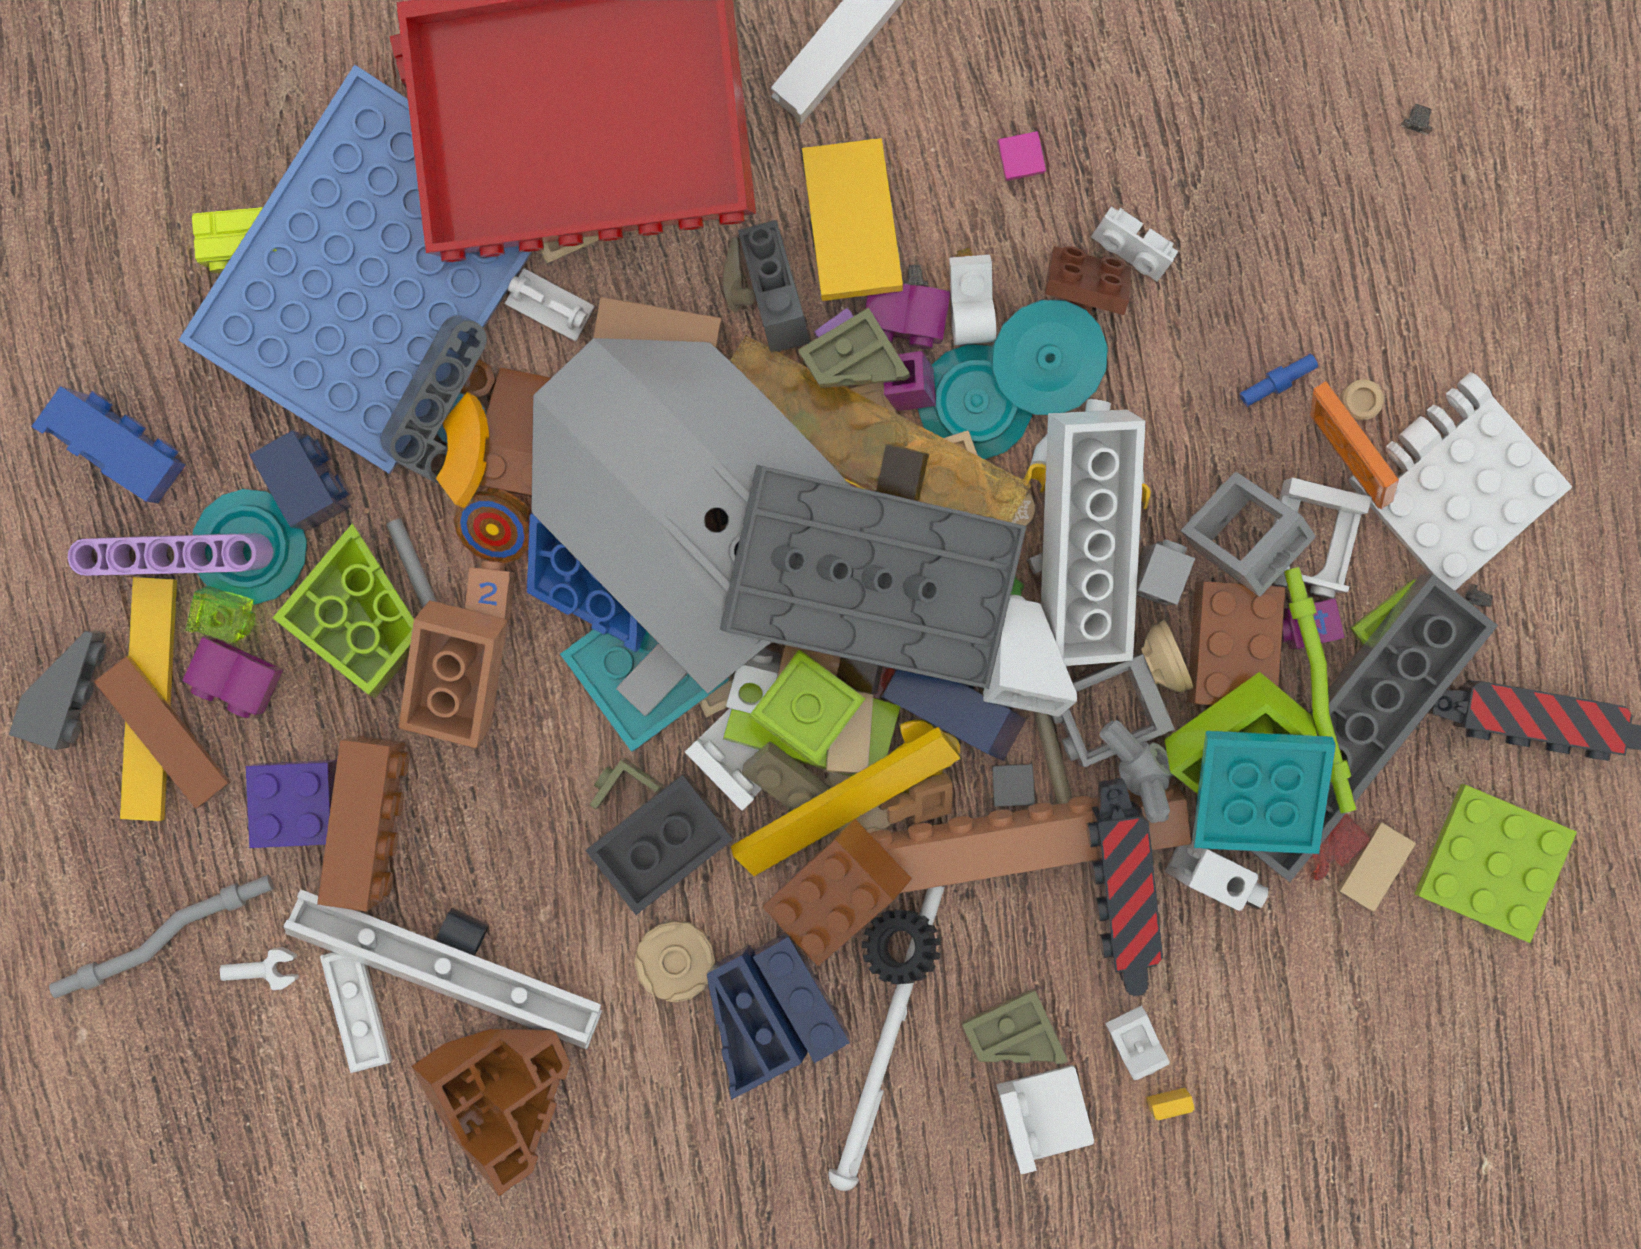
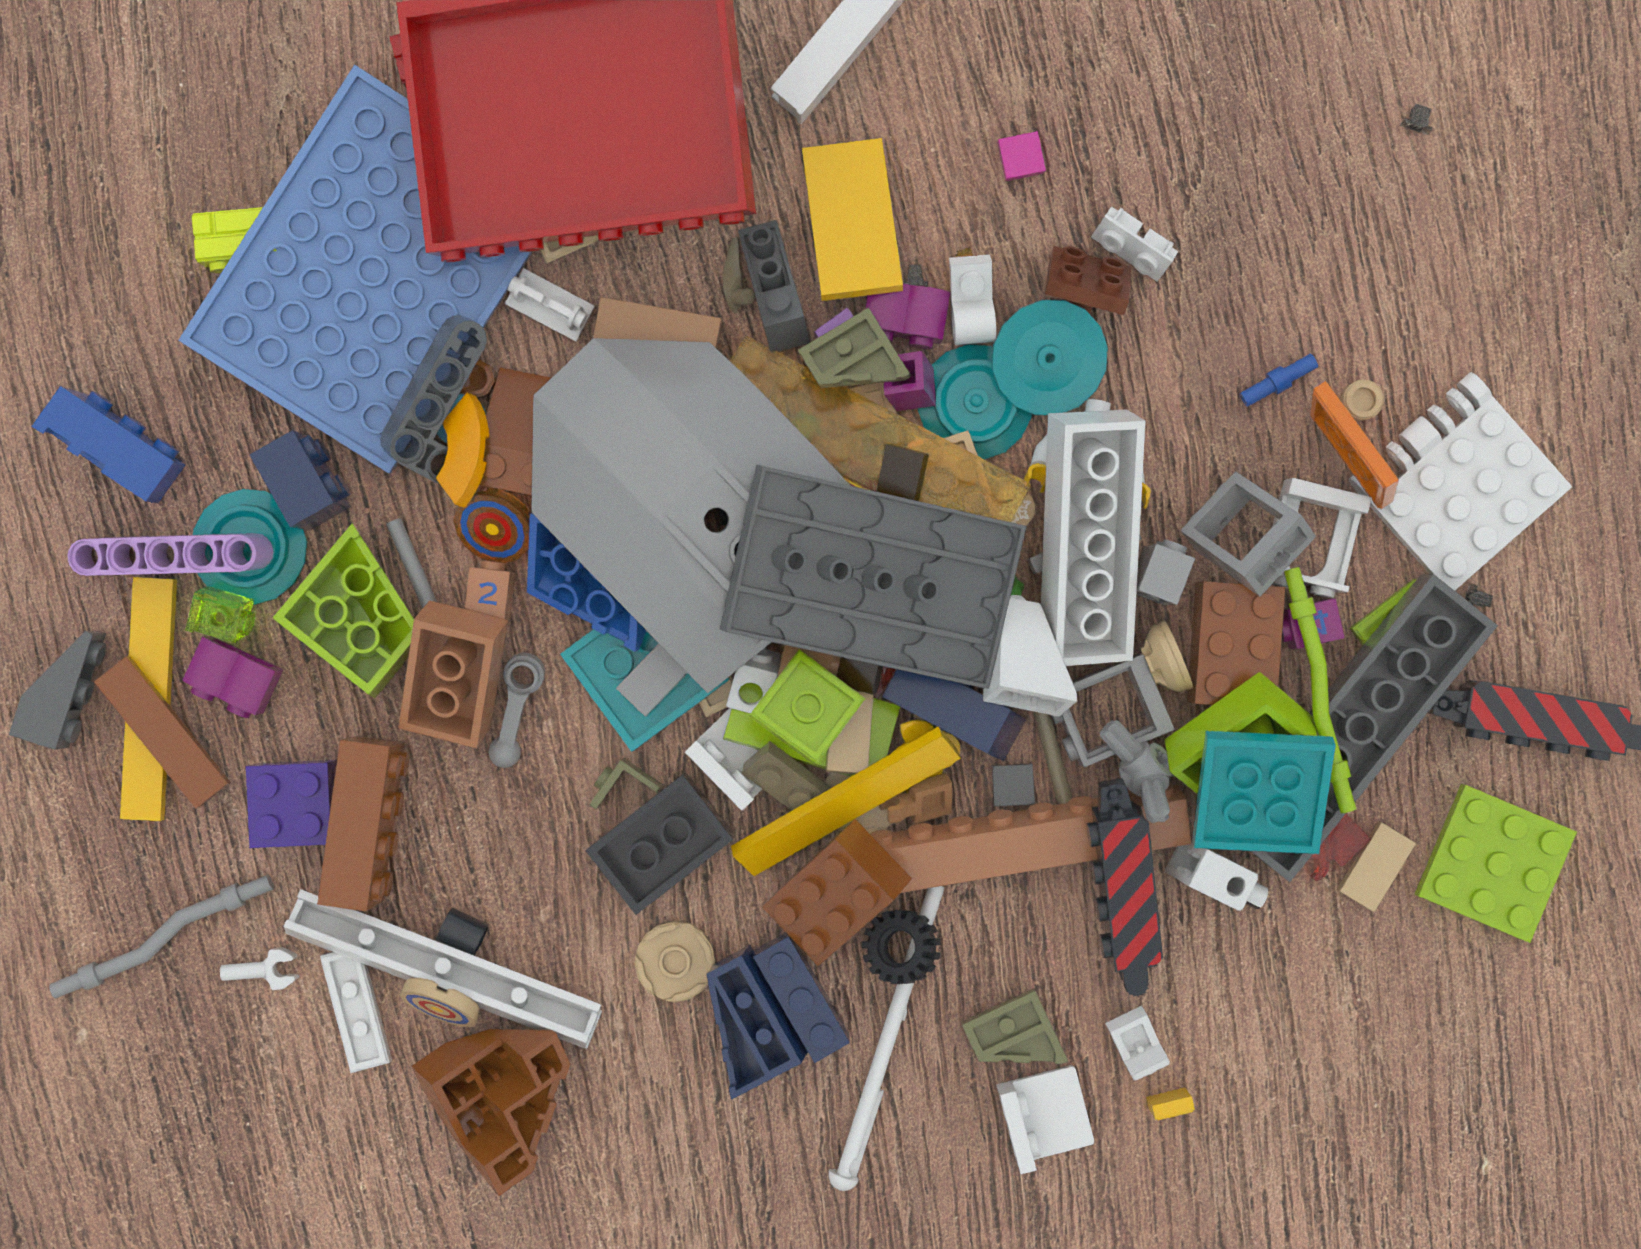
none -> tan tile [399,978,480,1027]
none -> light grey piece [488,652,545,768]

